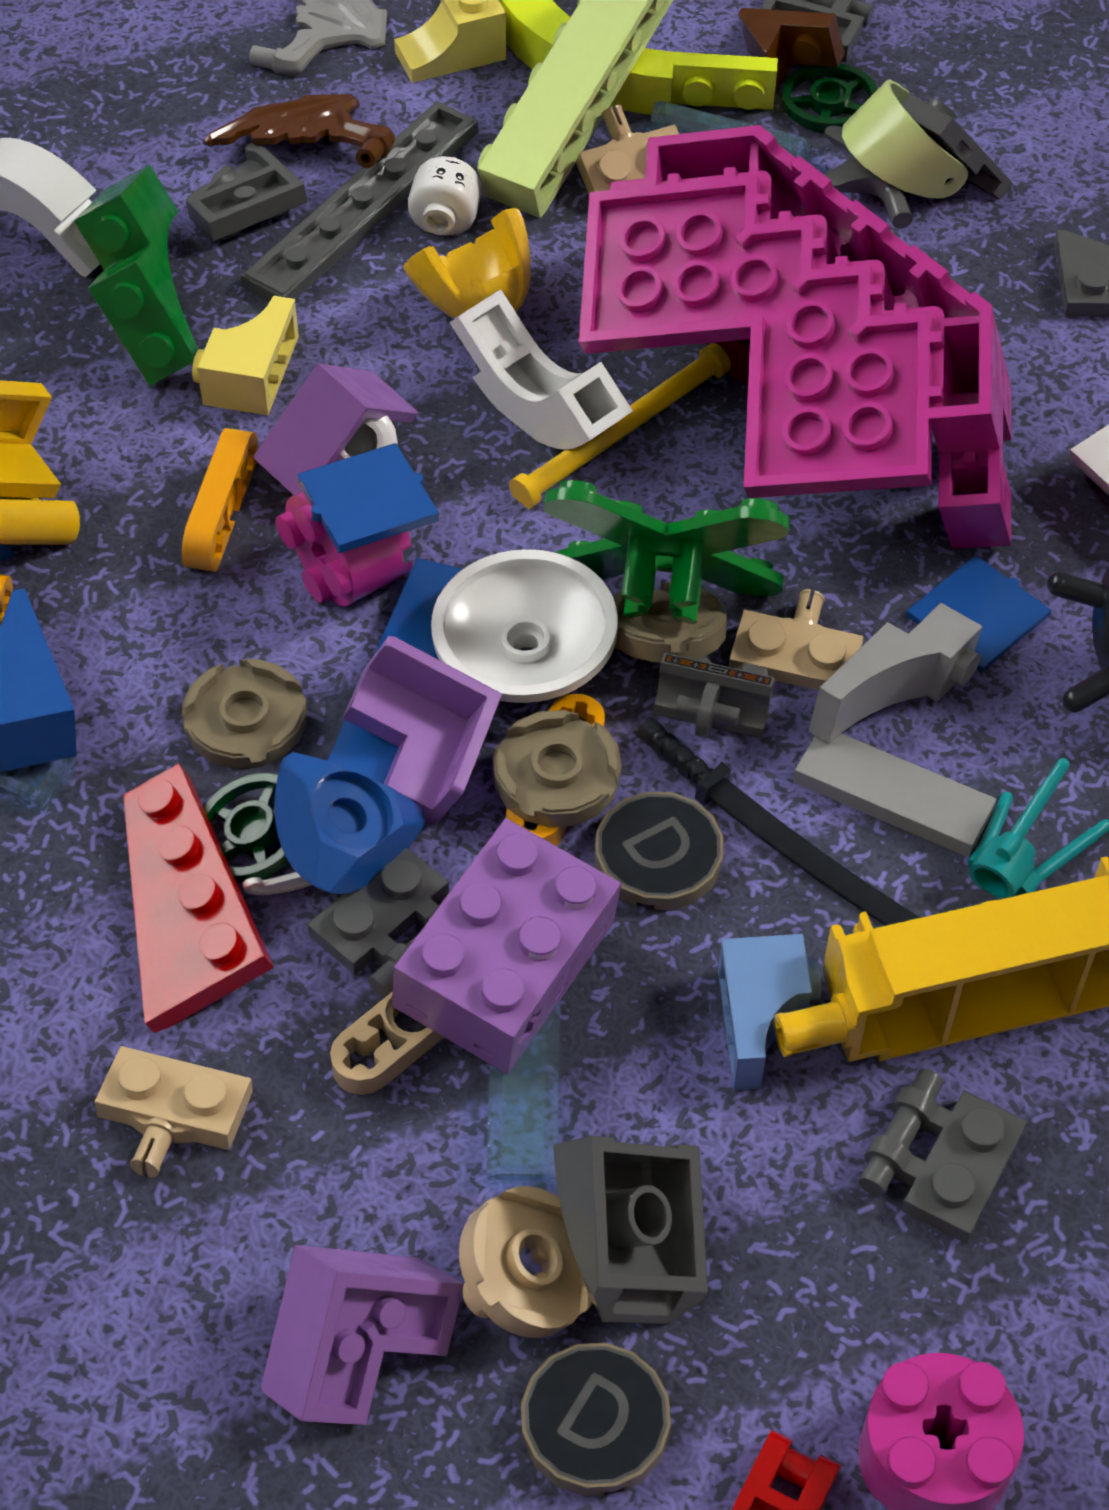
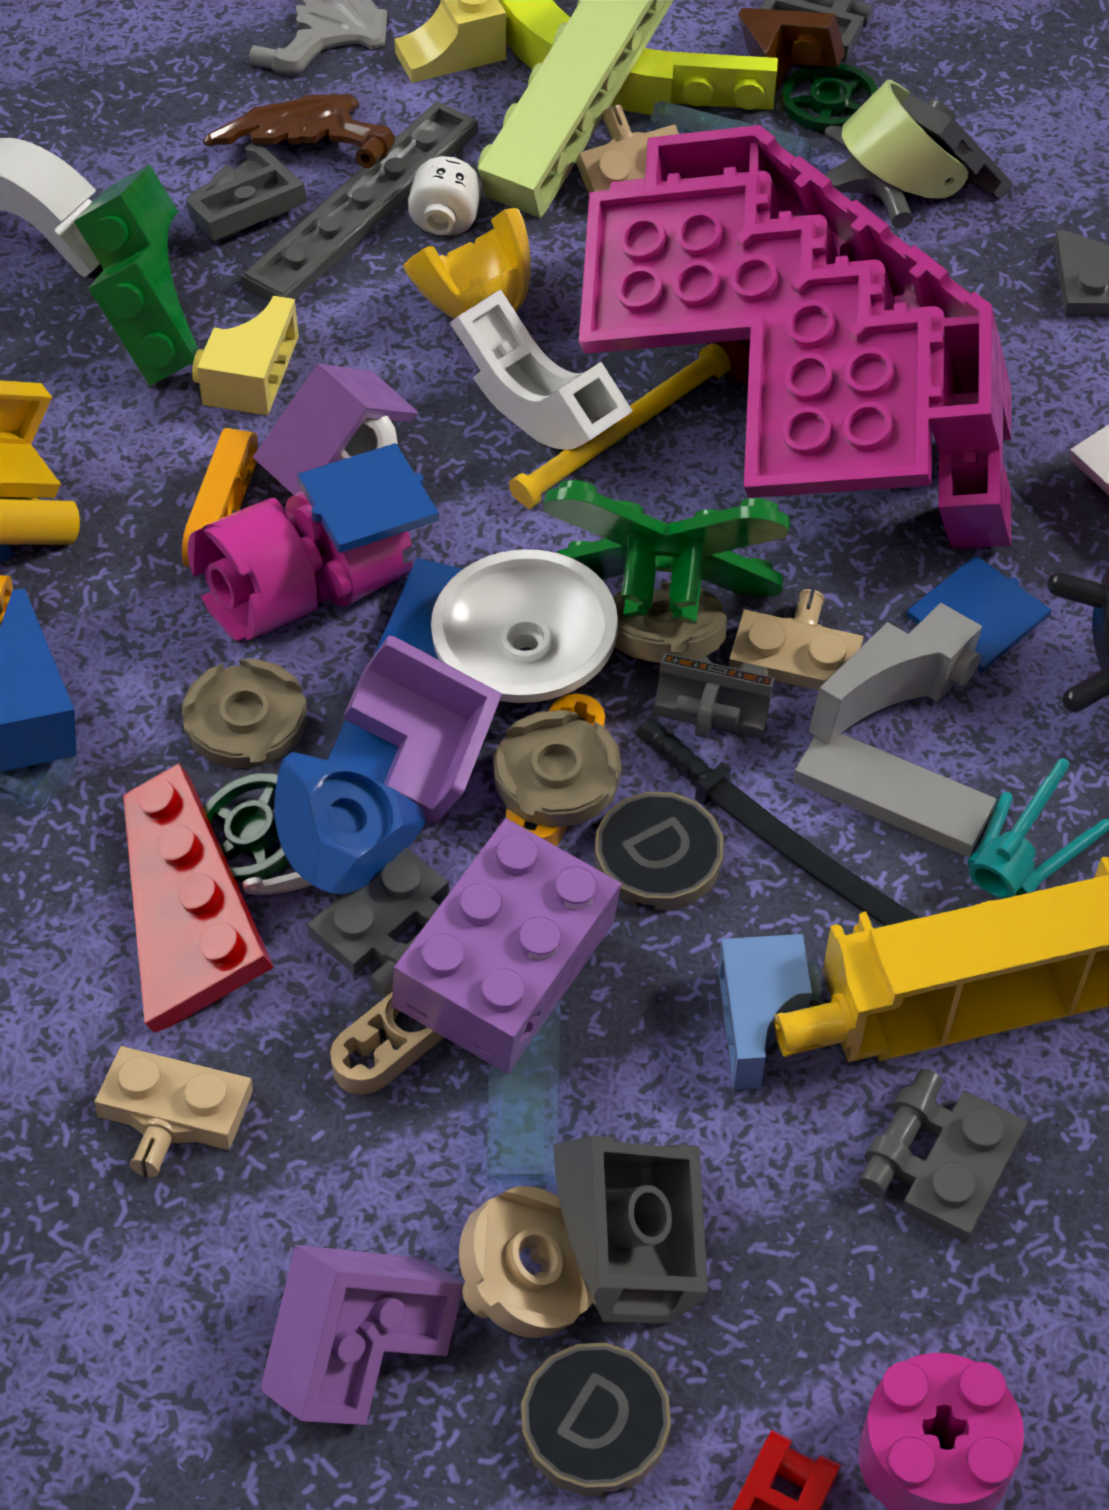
none -> dark pink brick [188,498,322,641]

